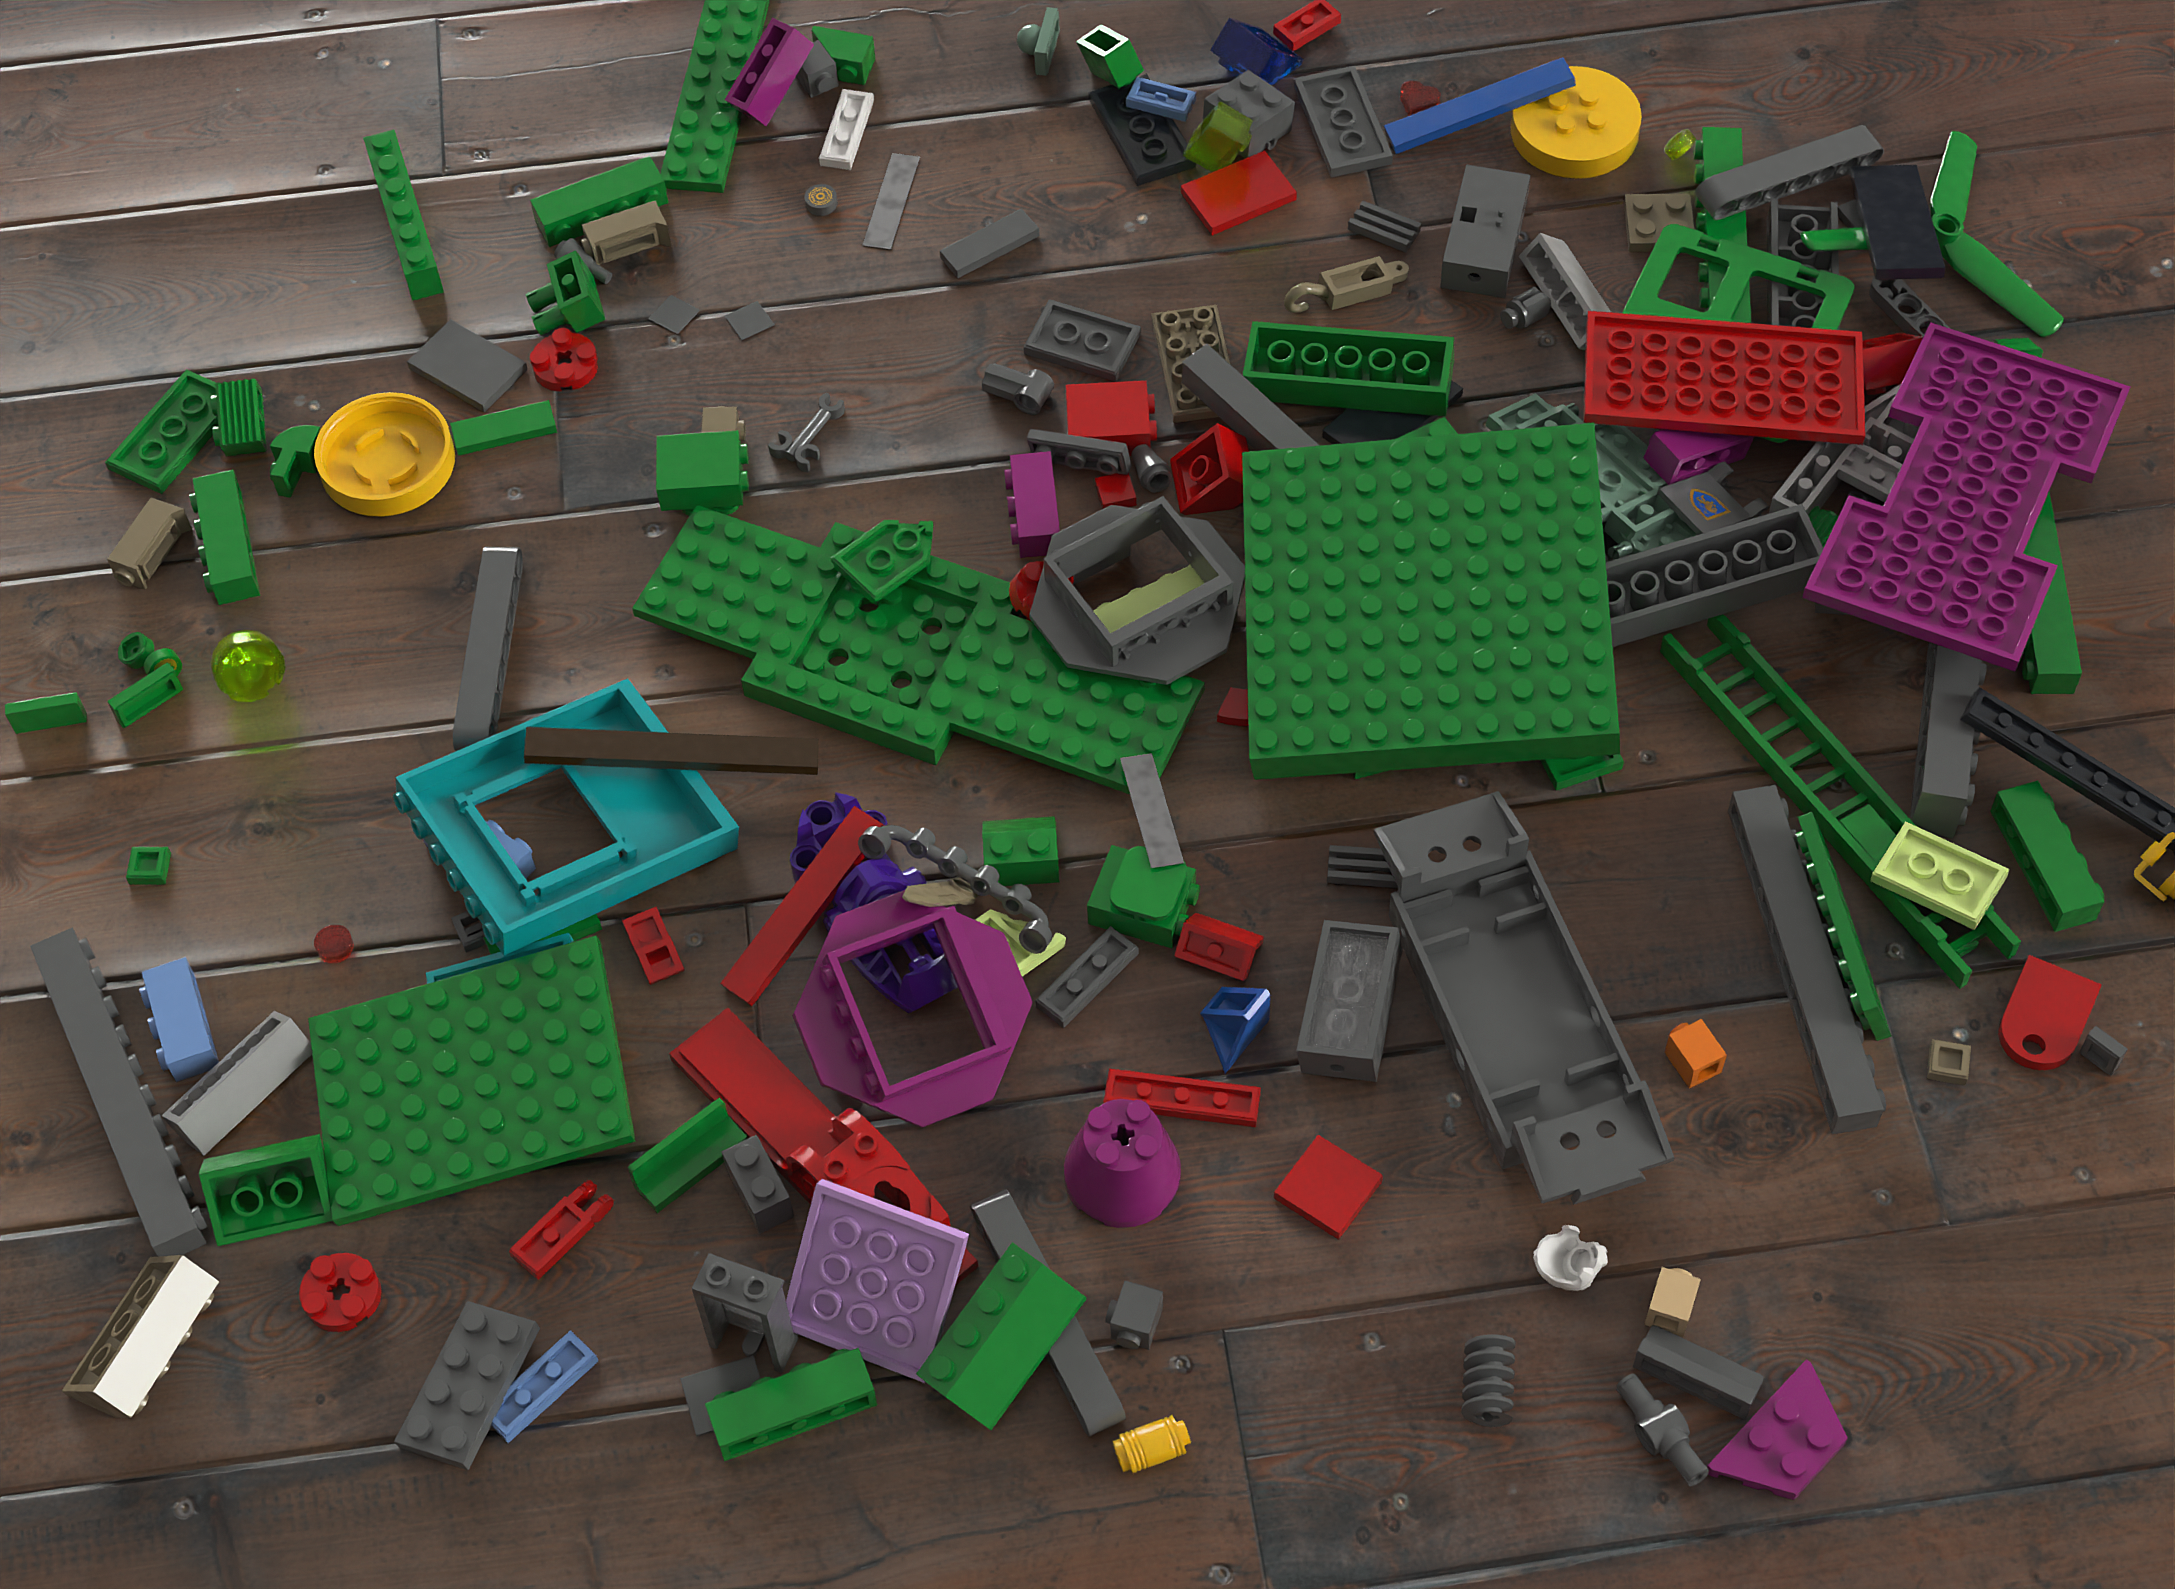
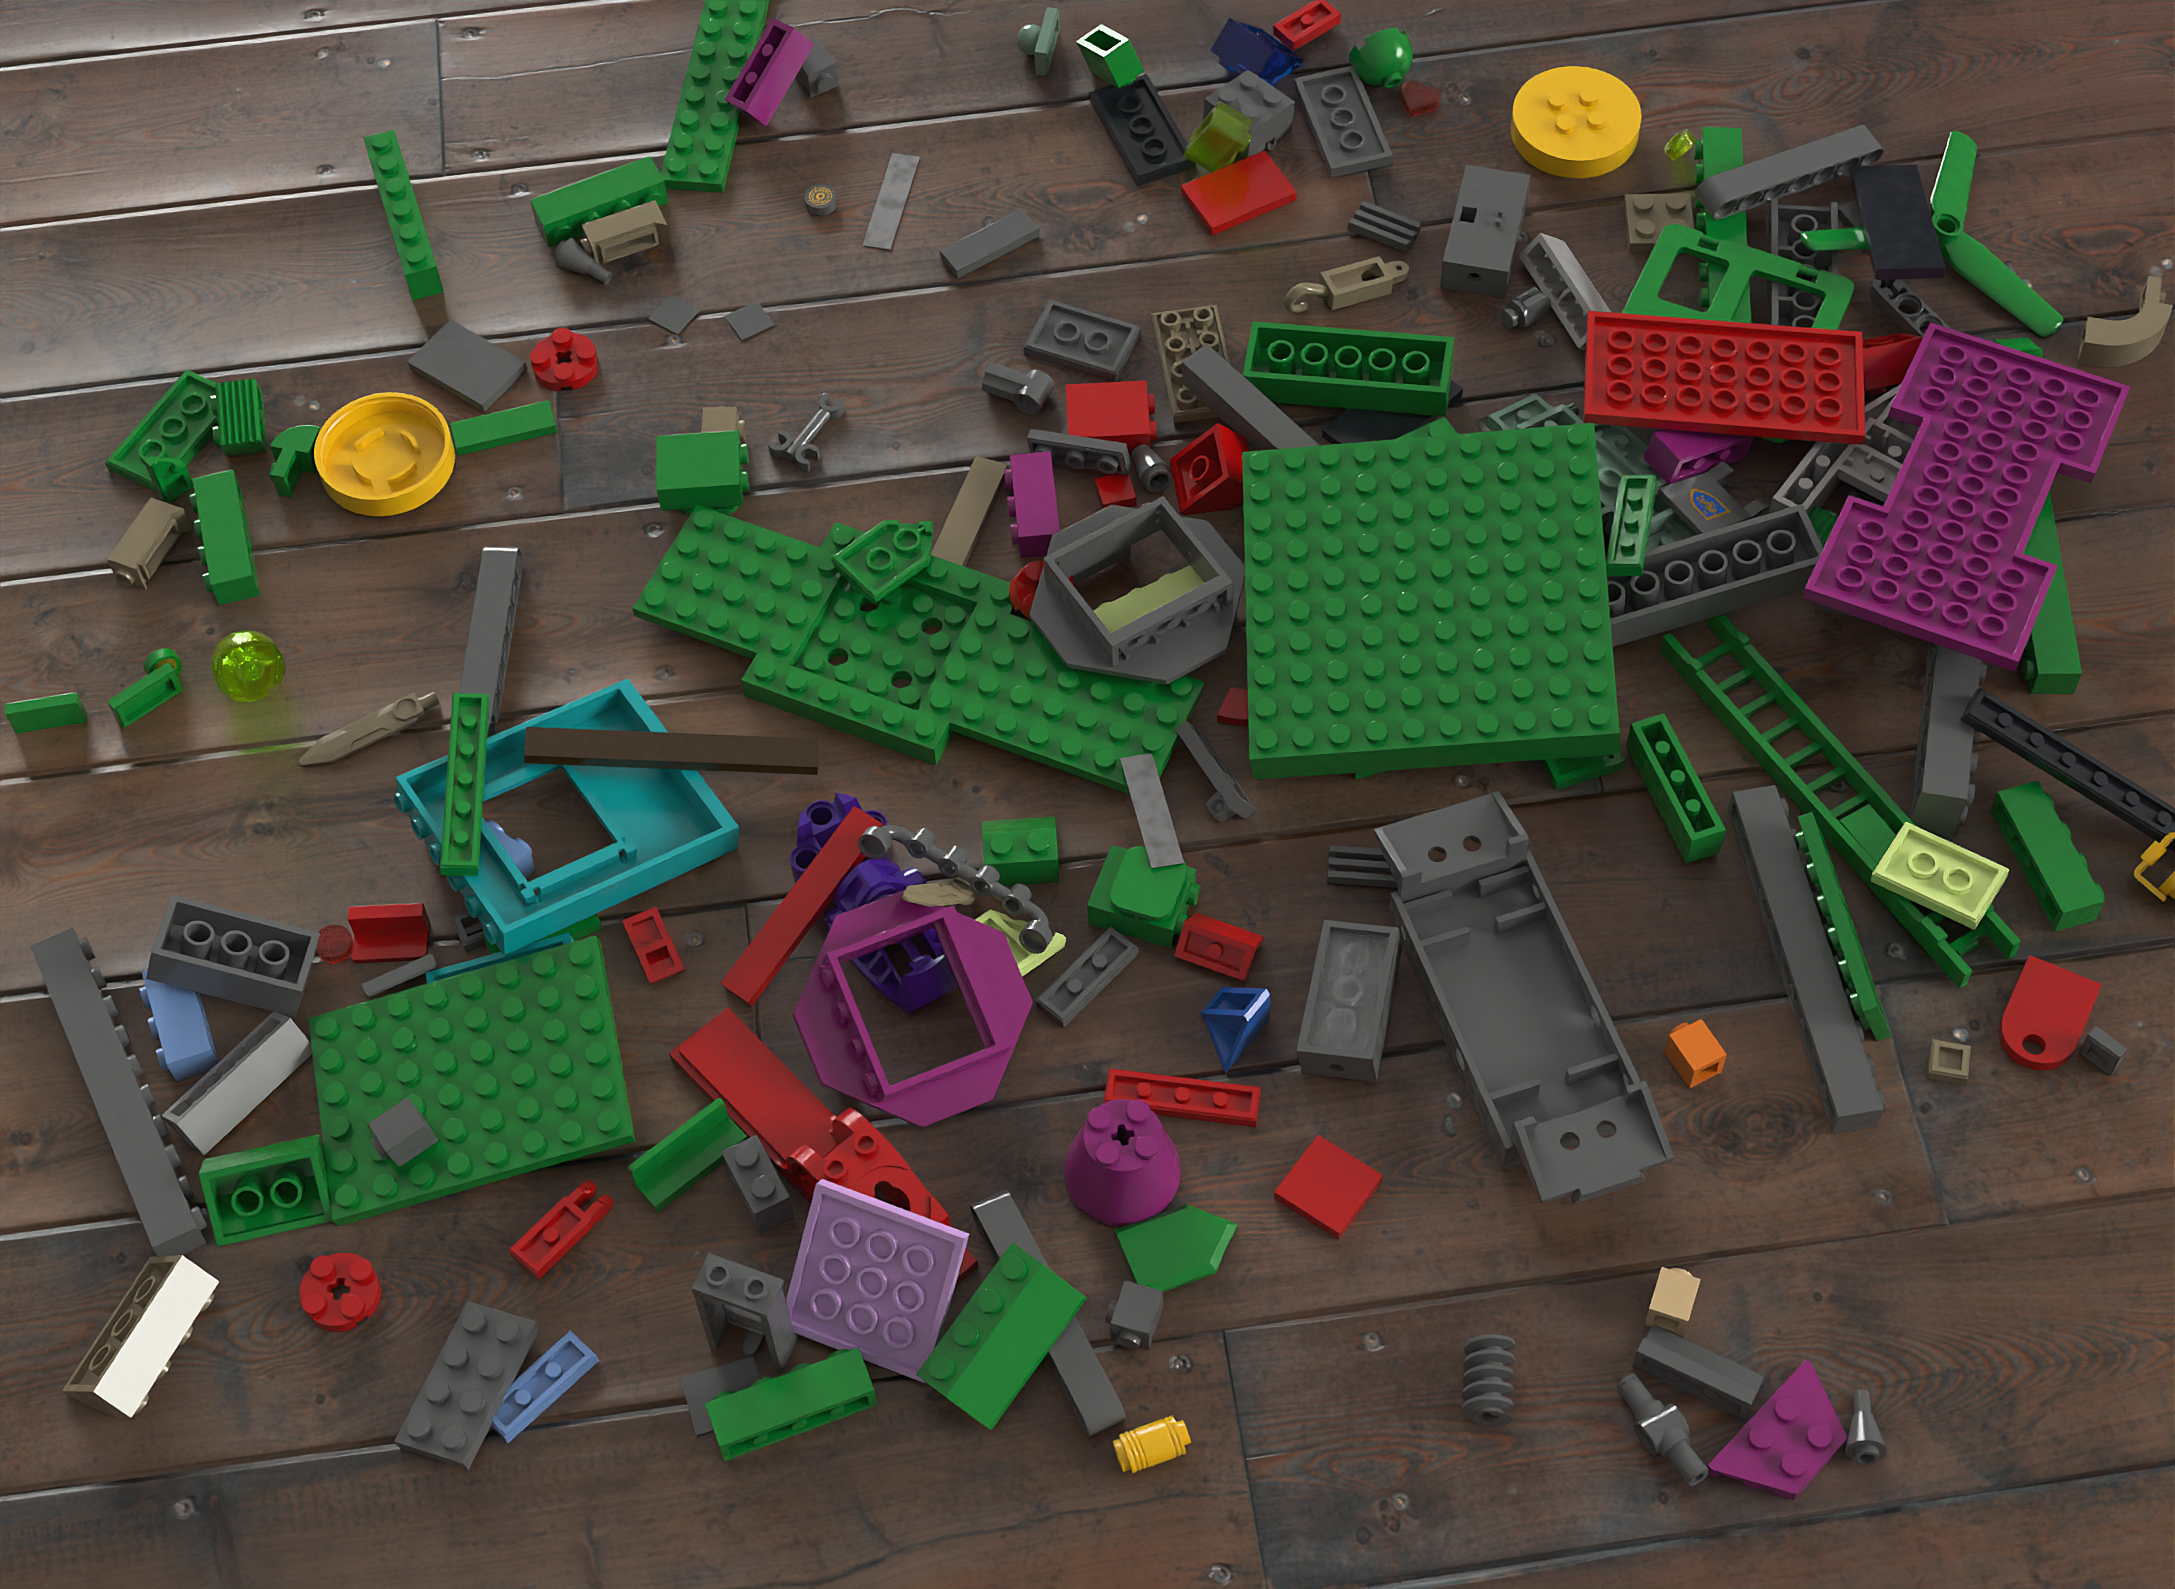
green tile [118,632,154,669] -> none
green tile [126,847,171,885] -> none
green brick [526,250,606,336] -> none
green slope [812,26,875,85] -> none
white tile [819,89,874,170] -> none
medium blue tile [1126,77,1196,122] -> none
blue tile [1384,57,1576,154] -> none
white hair [1533,1225,1608,1291] -> none
none -> green tile [143,457,194,504]
none -> dark grey brick [146,894,320,1017]
none -> dark tan piece [299,691,440,766]
none -> red panel [348,903,430,964]
none -> dark grey tile [361,953,437,997]
none -> dark grey brick [368,1097,439,1167]
none -> green tile [440,693,490,876]
none -> dark tan tile [931,456,1008,567]
none -> green tile [1114,1204,1238,1292]
none -> dark grey hinge [1176,721,1256,823]
none -> green cylinder [1348,28,1413,89]
none -> green tile [1606,475,1657,576]
none -> green brick [1626,713,1726,864]
none -> dark grey cone [1845,1390,1887,1465]
none -> dark tan arch [2077,276,2173,367]

